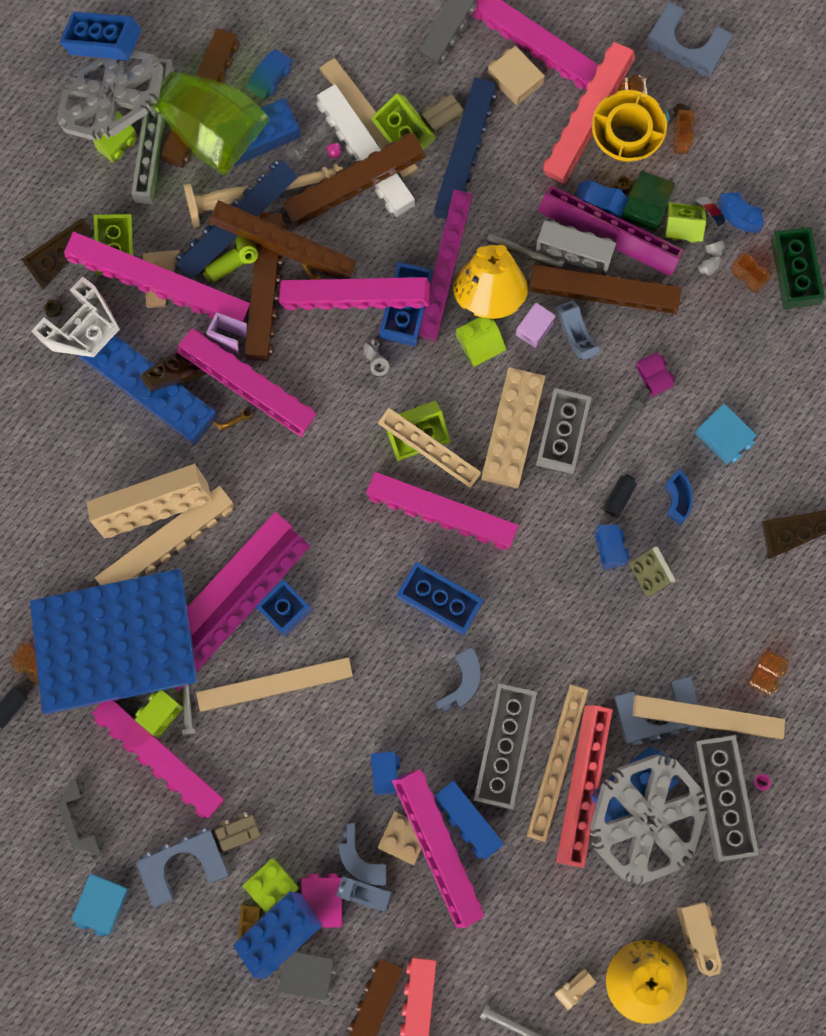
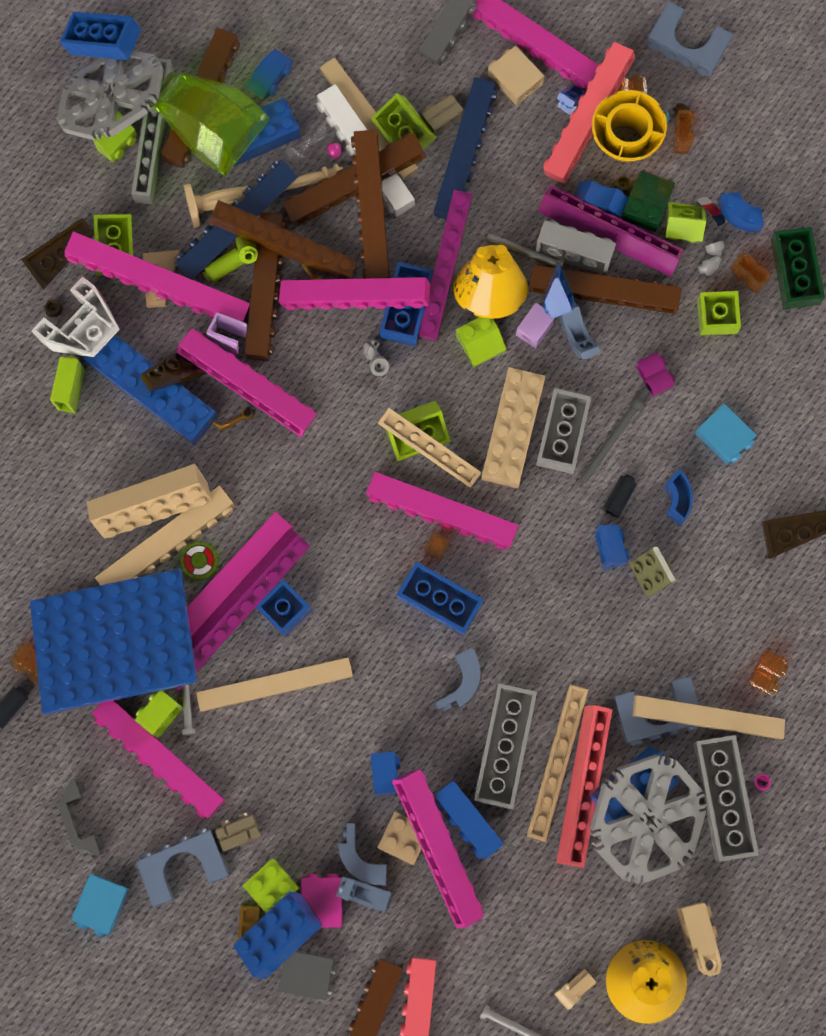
none -> lime brick [50,356,86,413]
none -> tile [180,542,219,580]
none -> reddish brown brick [351,129,390,279]
none -> clear orange brick [424,532,450,561]
none -> slope [543,265,574,319]
none -> blue slope [557,85,585,115]
none -> lime brick [697,291,741,336]

